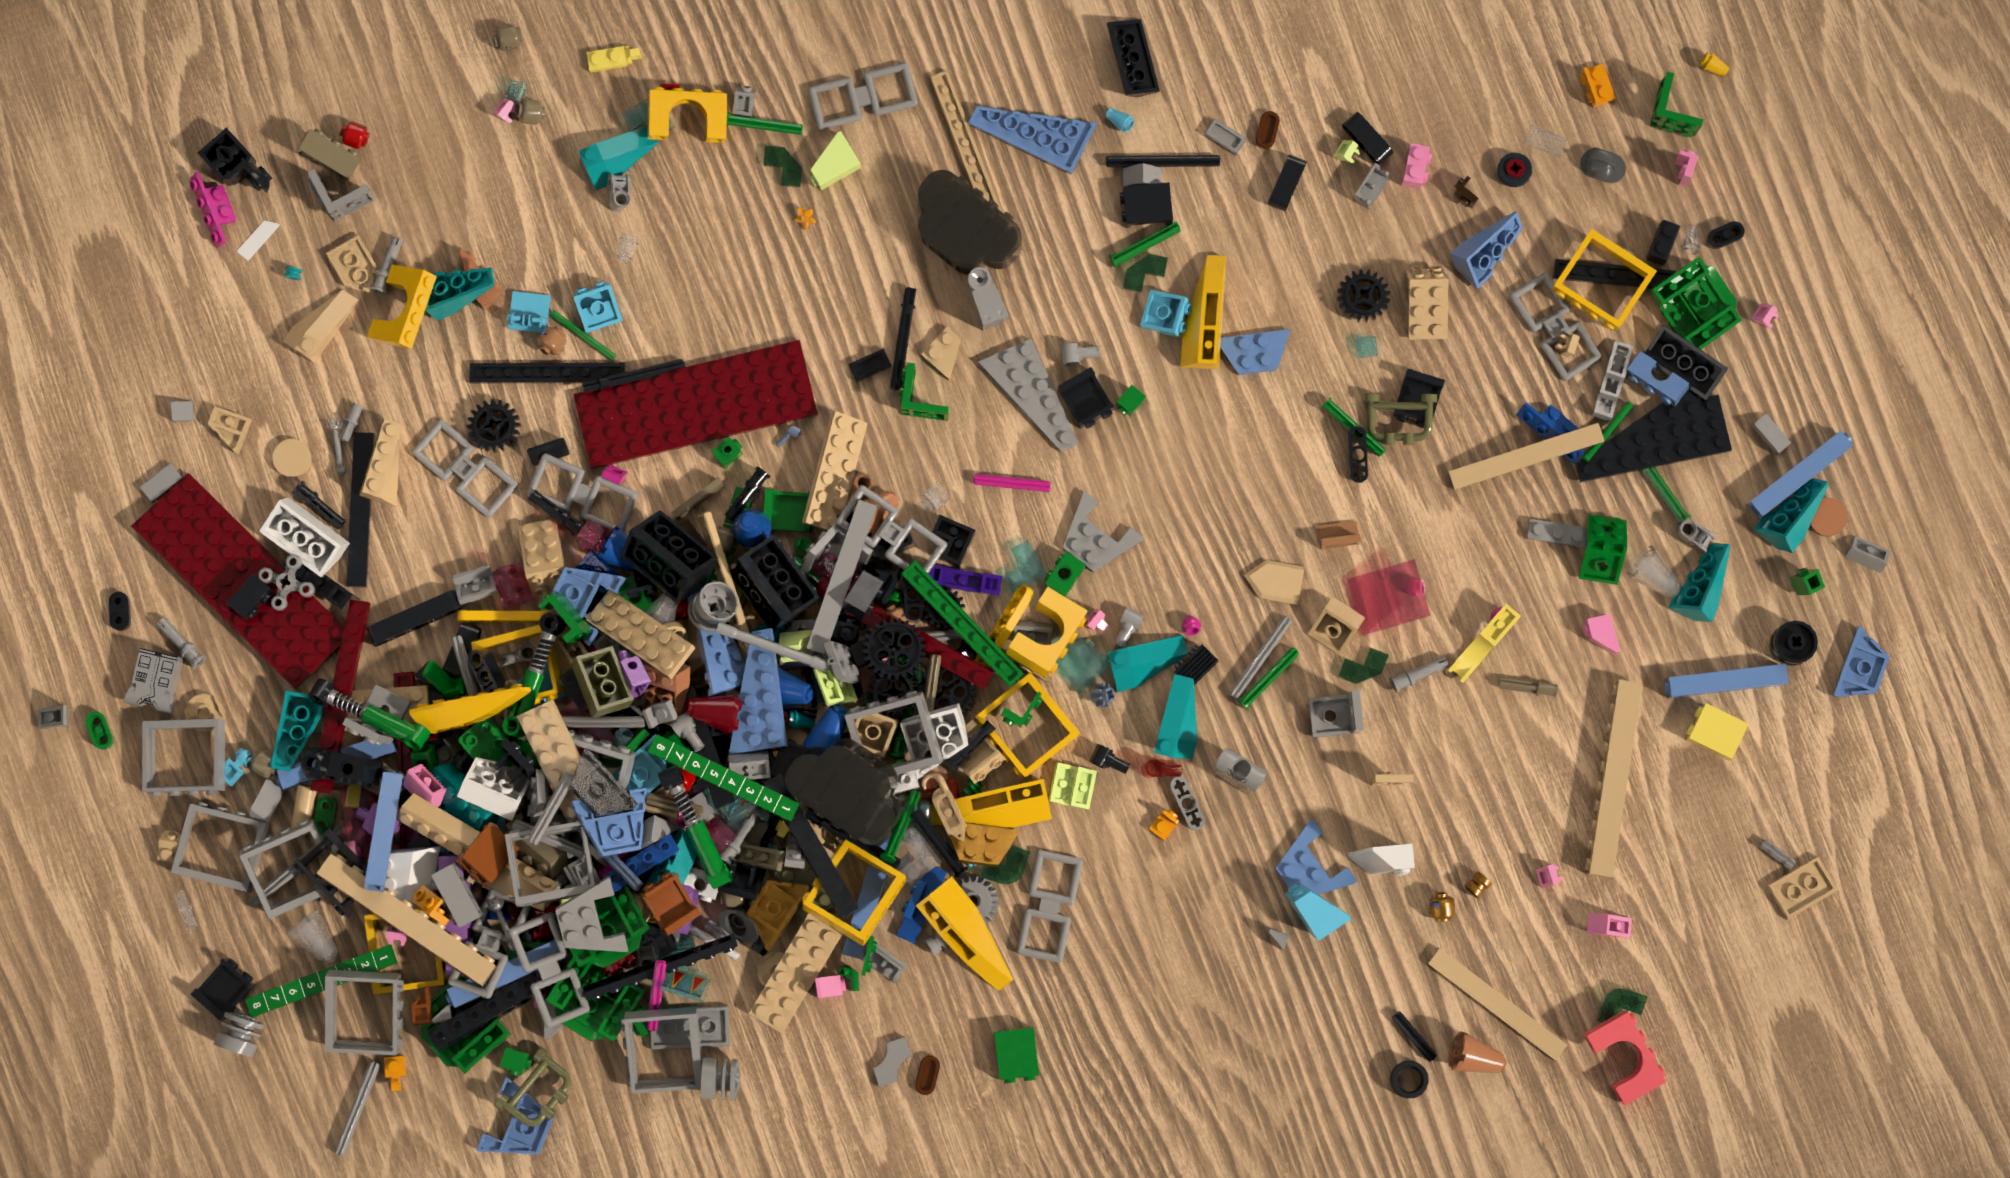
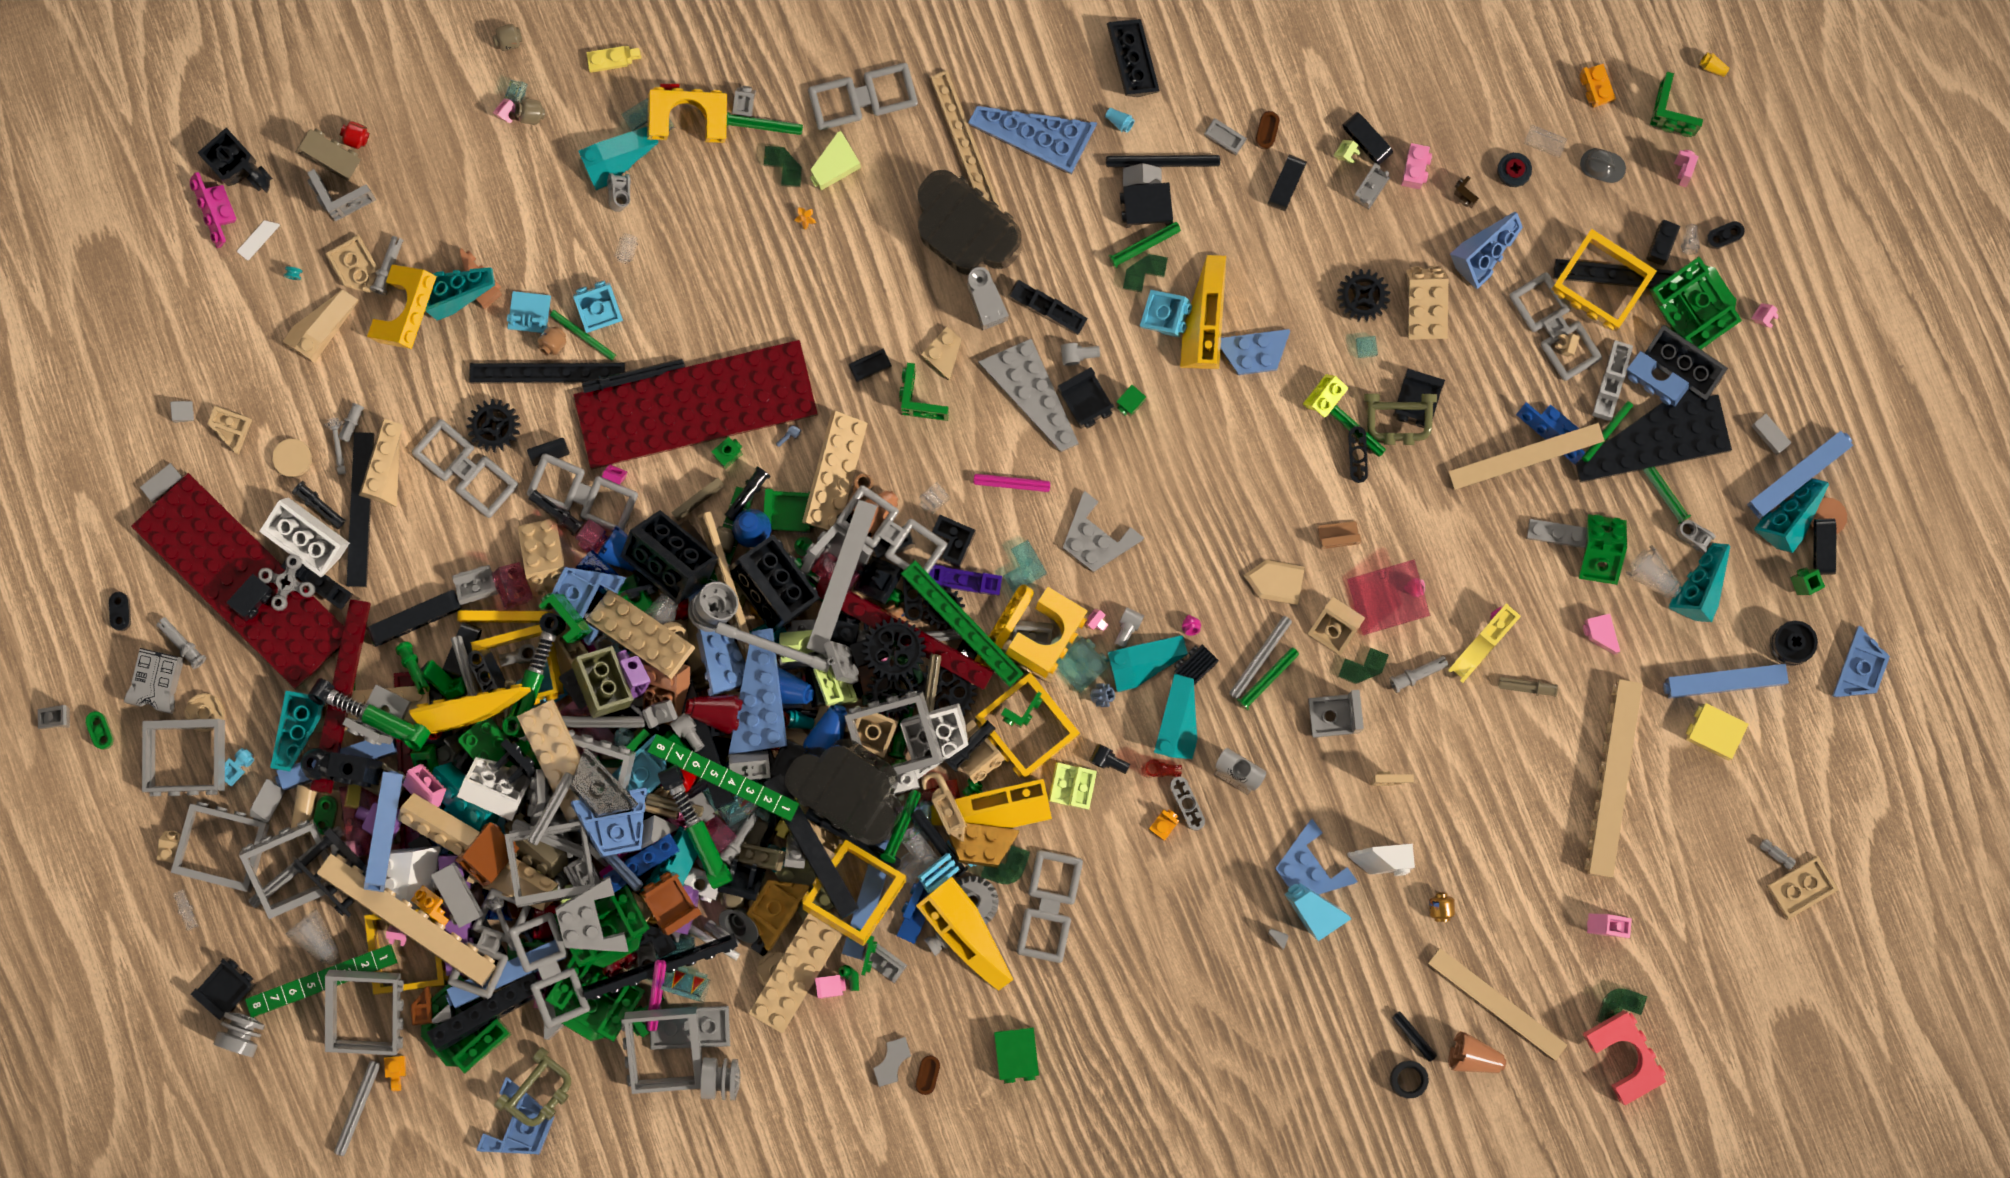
dark tan head [250,750,278,778] -> none
green brick [500,1047,532,1076] -> none
brick [842,570,884,620] -> none
black axle [890,287,916,391] -> none
green brick [1044,551,1086,597] -> none
pearl gold wheel [1464,871,1492,899] -> none
bright pink tile [1536,864,1562,888] -> none
light grey slope [1846,536,1890,573] -> none
none -> green pin [395,642,430,695]
none -> medium azure tile [918,853,960,893]
none -> black slope [1008,280,1088,335]
none -> neon yellow bracket [1303,374,1348,417]
none -> black beam [1813,518,1837,575]

